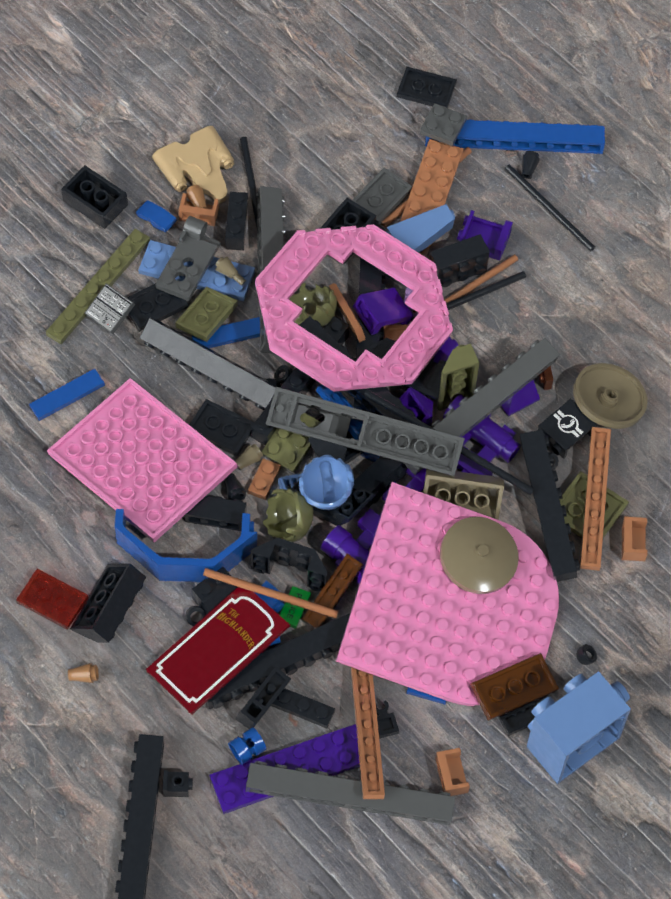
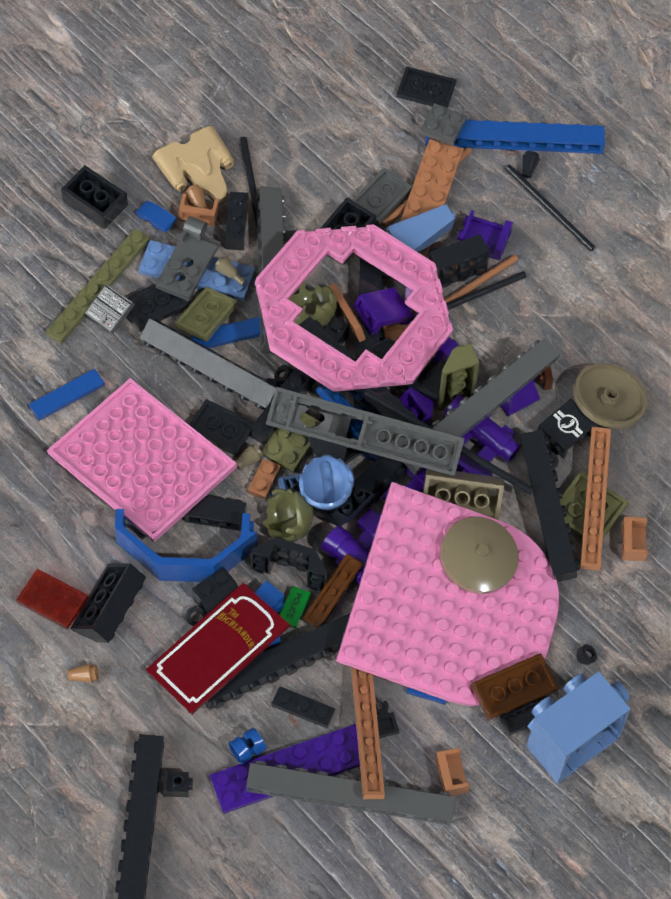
nougat piece [203,568,338,618] -> none
black cone [225,473,246,501] -> none
black slope [236,666,291,729] -> none

